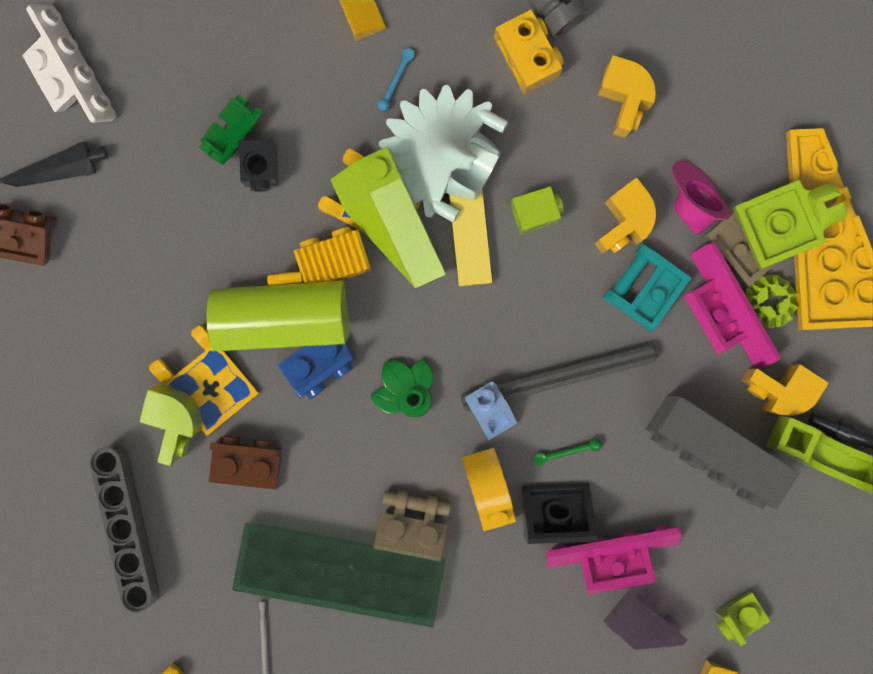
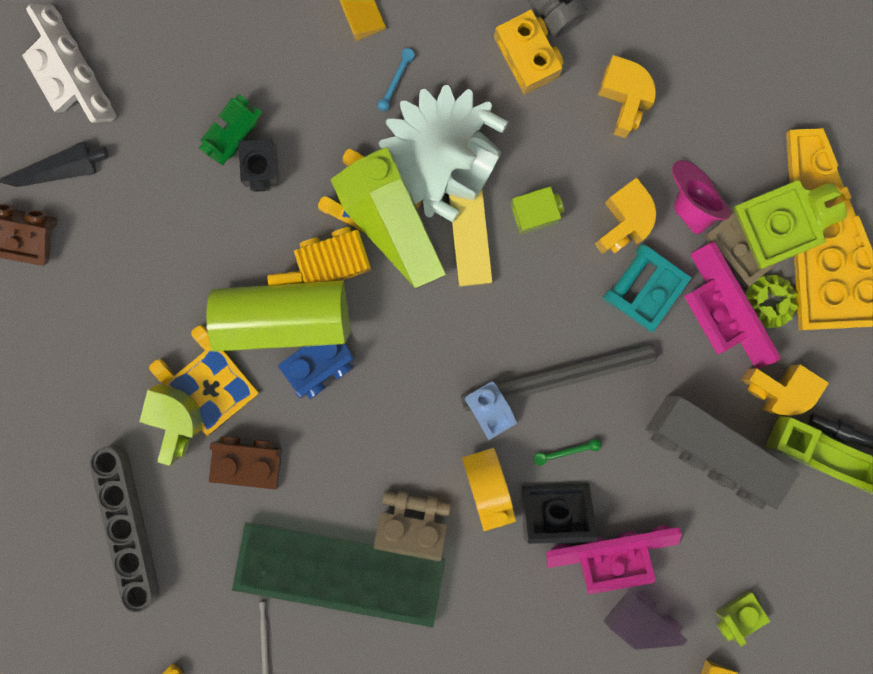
green plate [370,359,434,418] -> none

